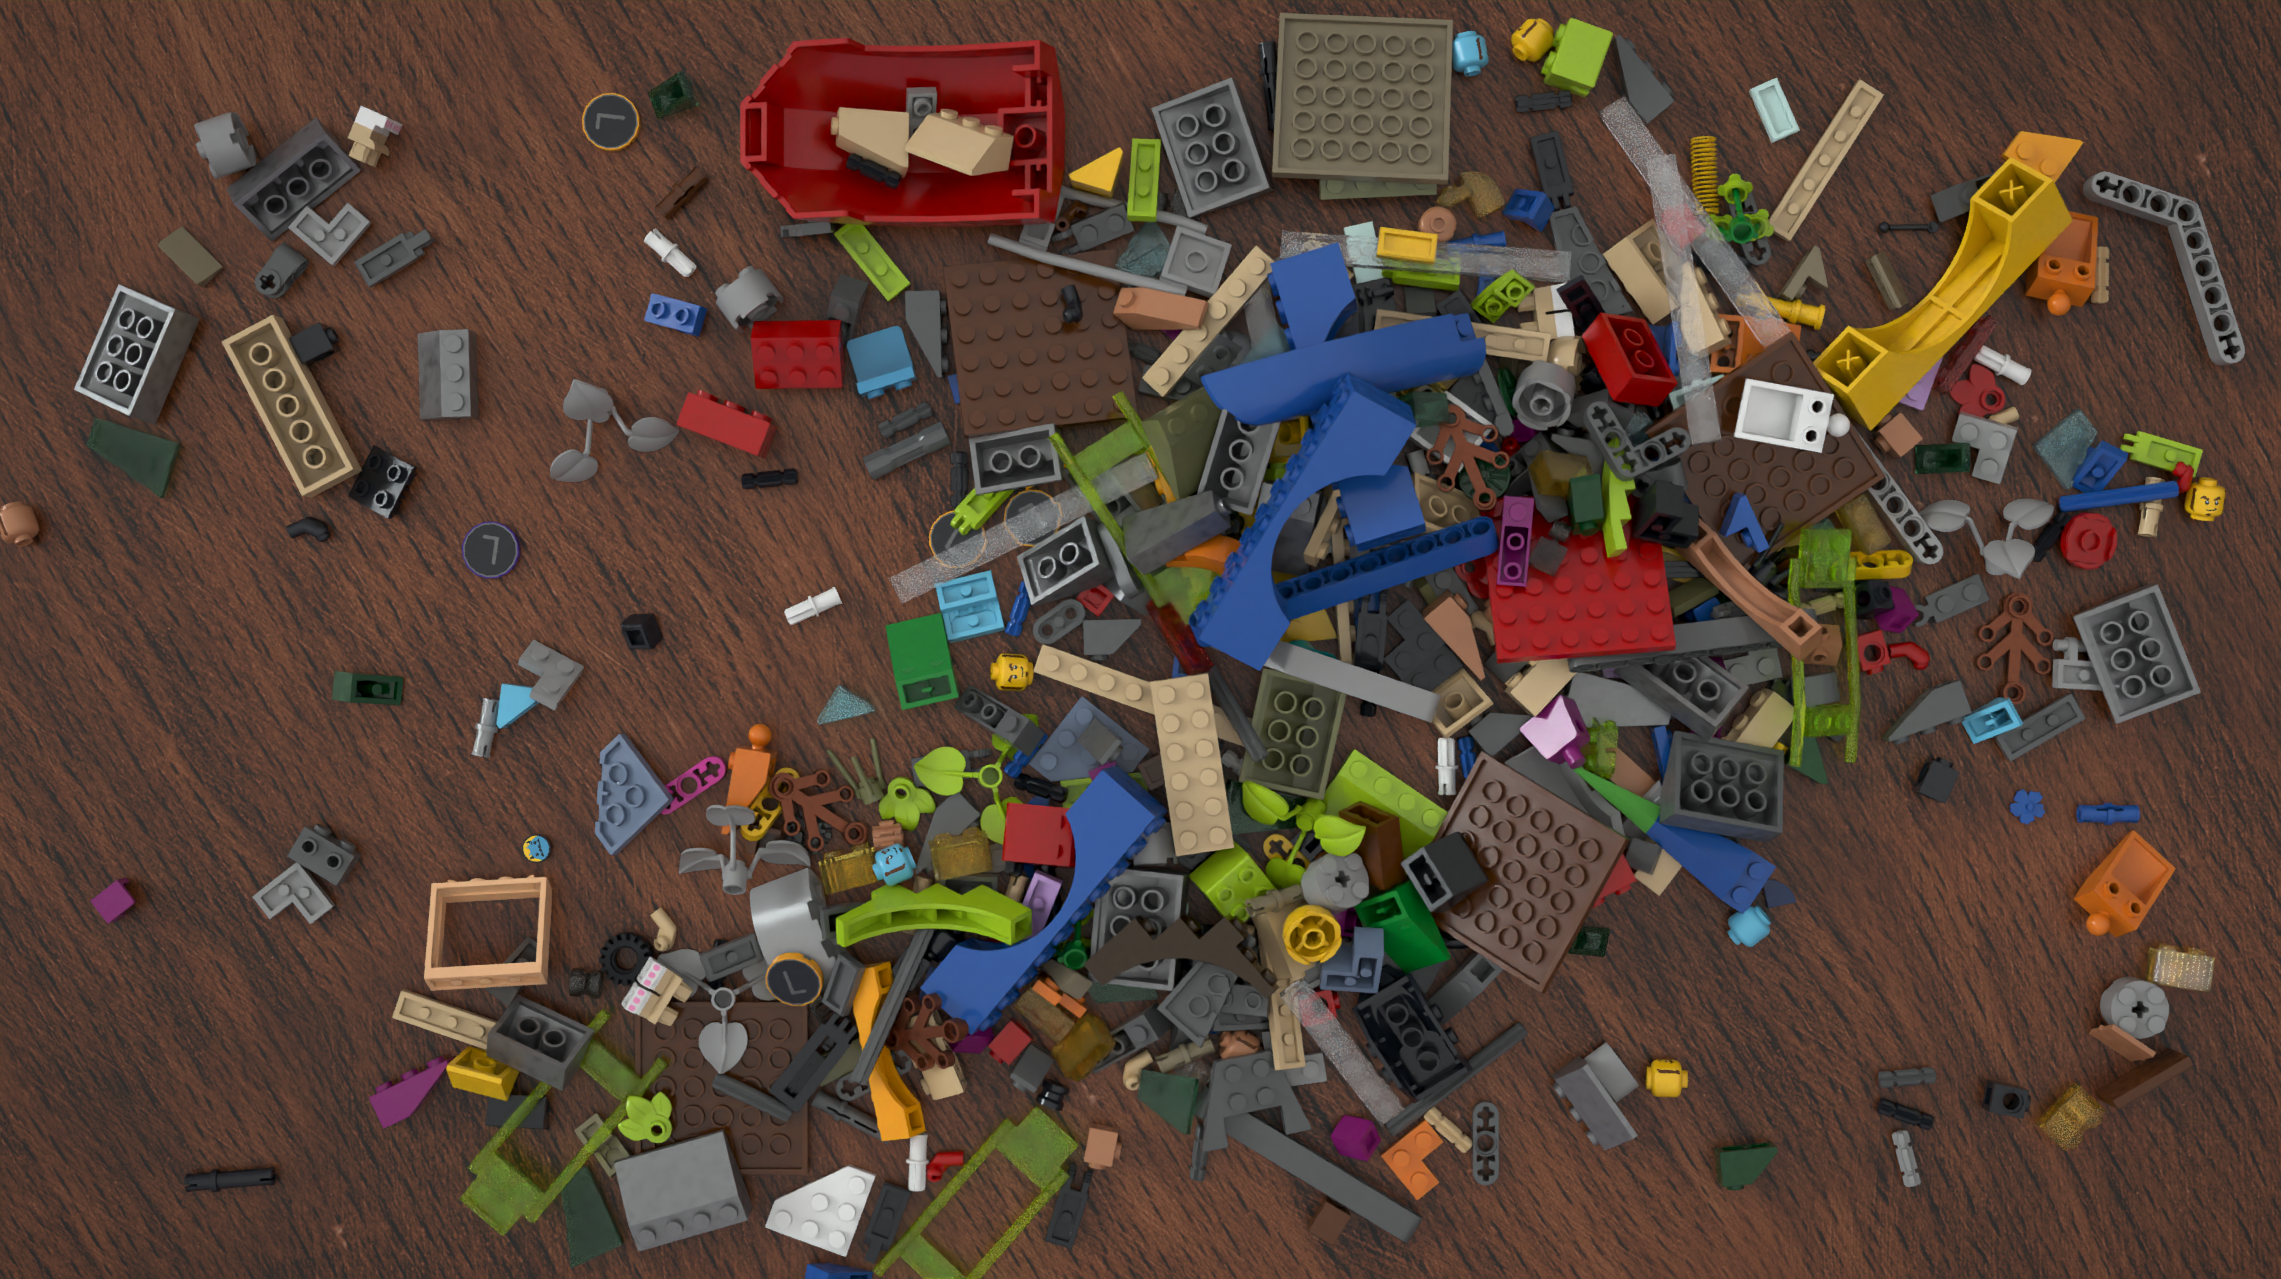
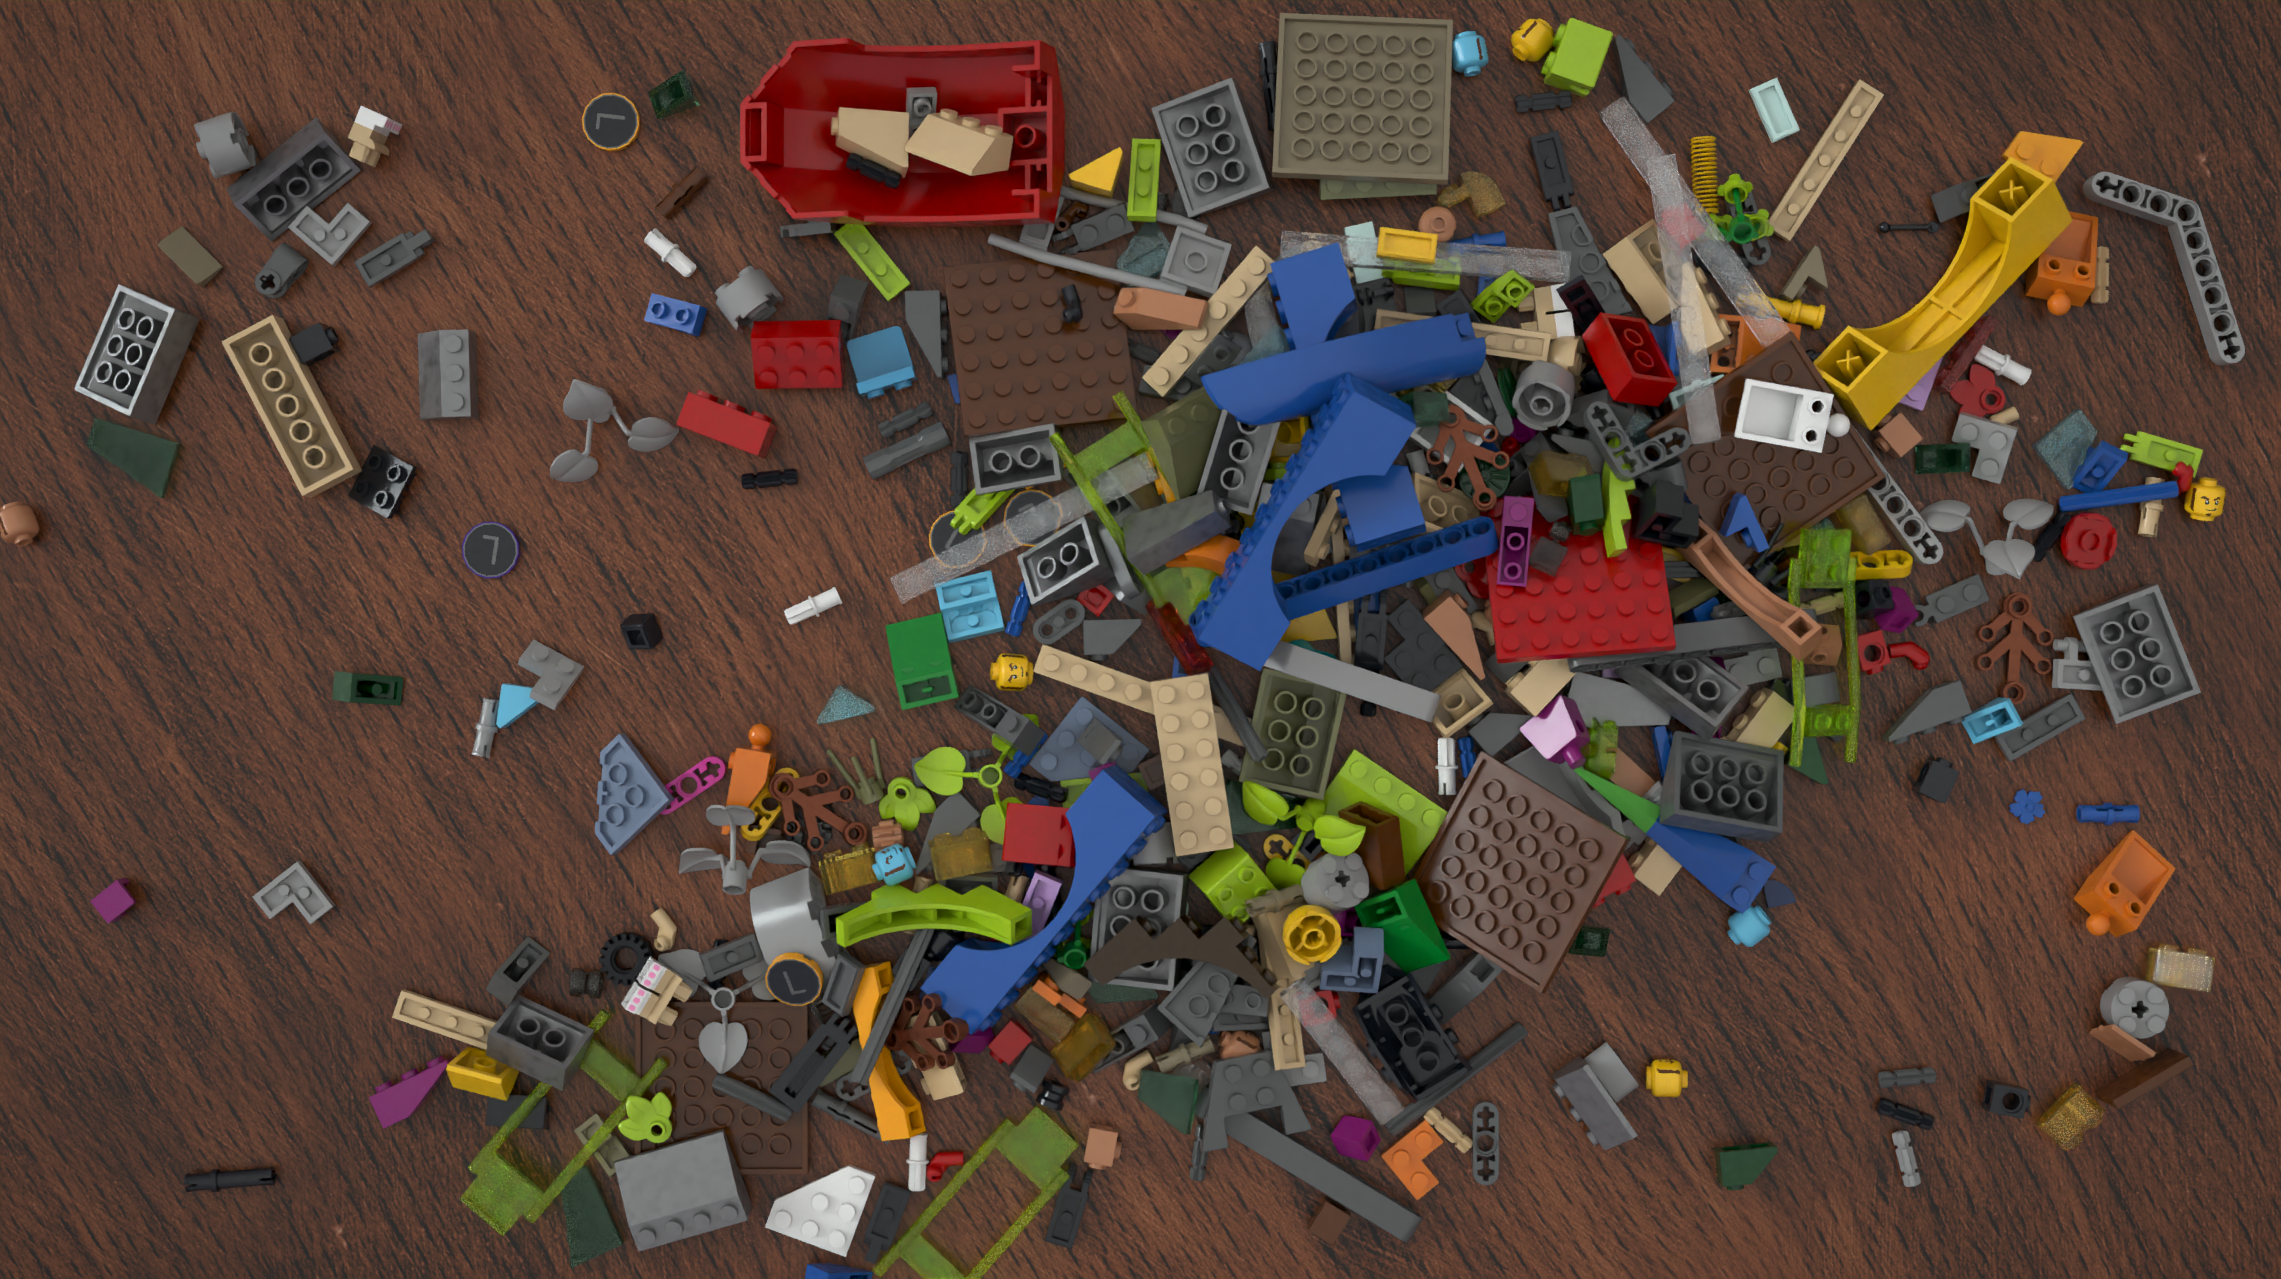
black arm [286,517,331,542] -> none
dark grey brick [287,824,362,886] -> none
light nougat window [424,875,553,991] -> none
tile [522,834,553,863] -> none
black slope [1401,831,1489,913] -> none
blue slope [1502,189,1555,232] -> none
dark grey tile [1625,837,1663,876] -> none
dark tan slope [1865,251,1909,311] -> none

